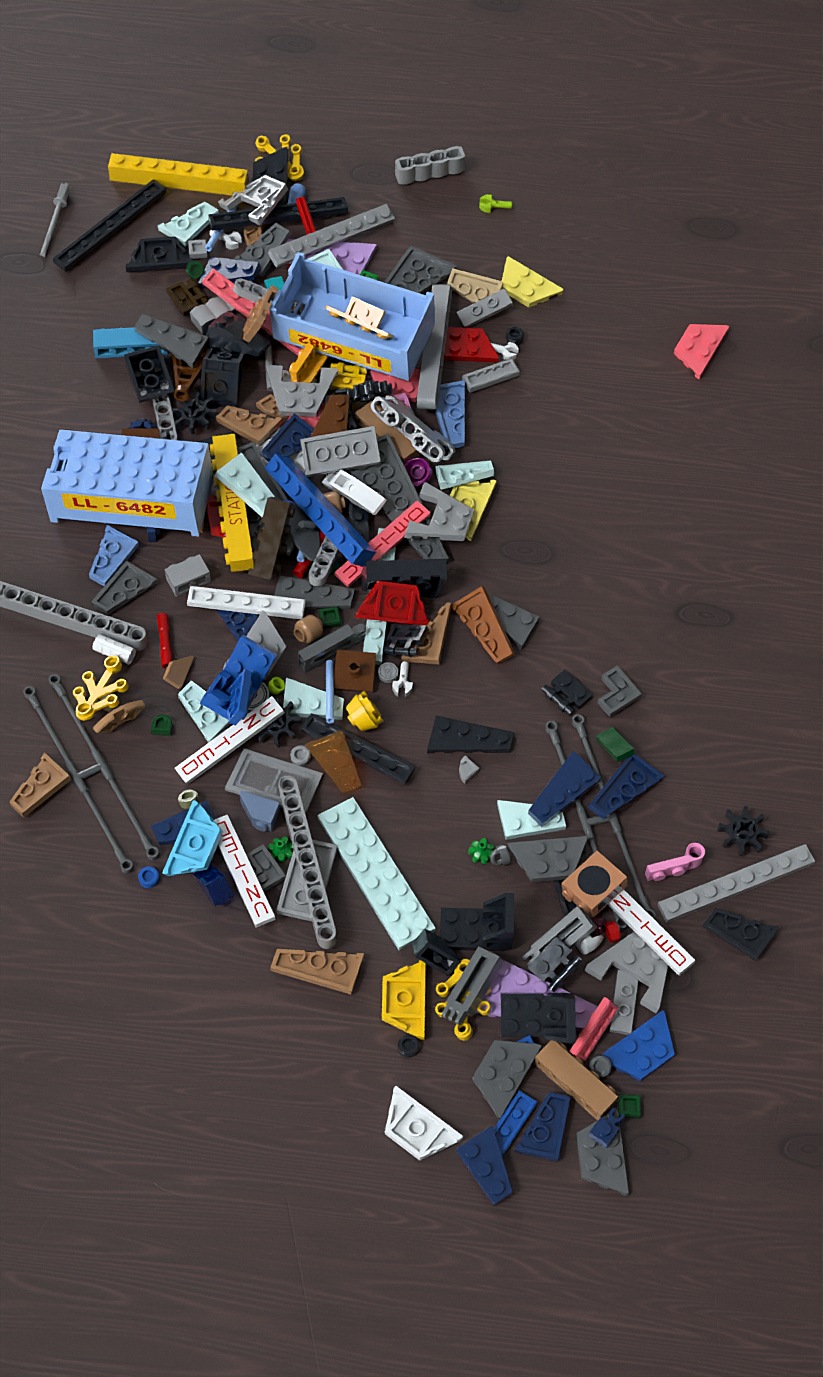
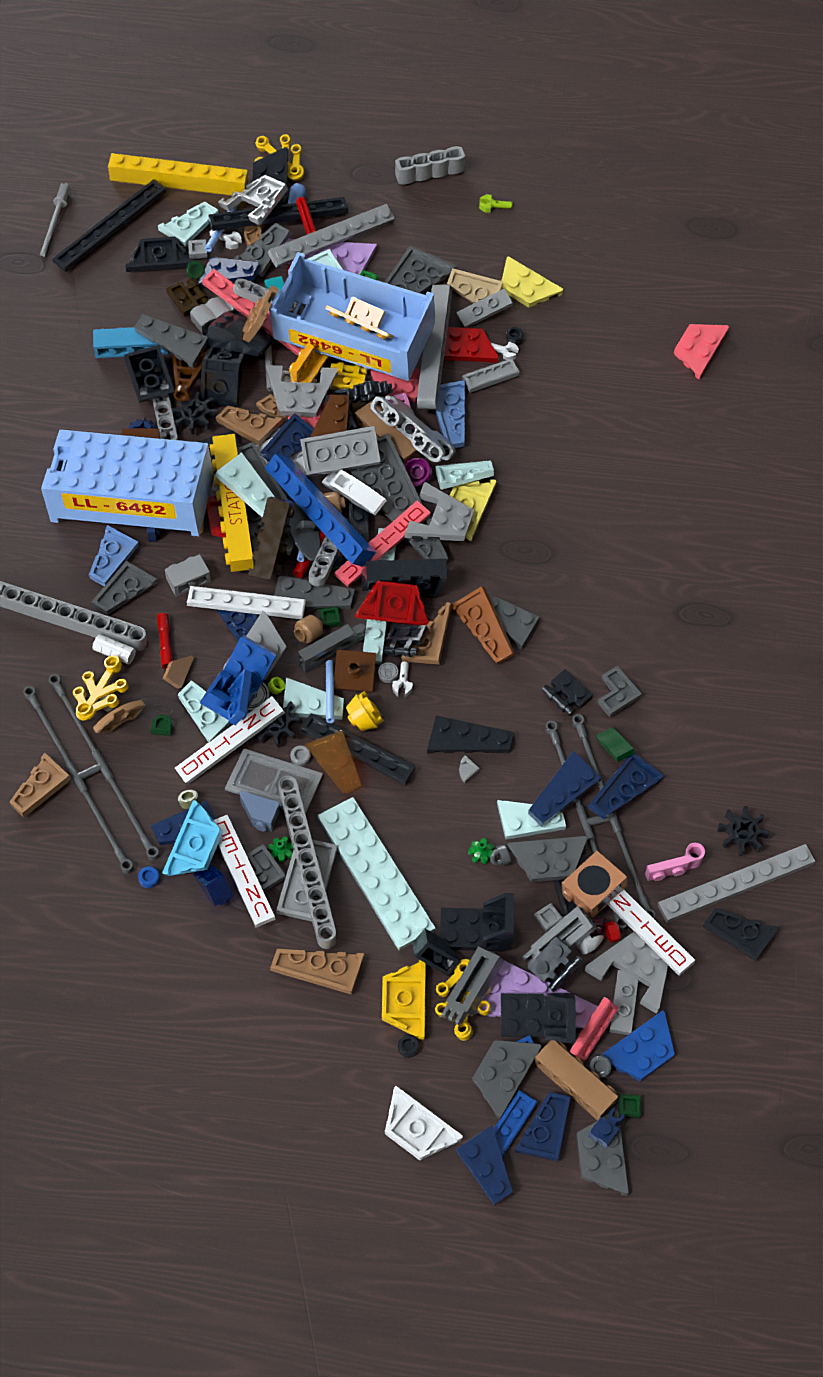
none -> light grey tile [534,903,563,932]

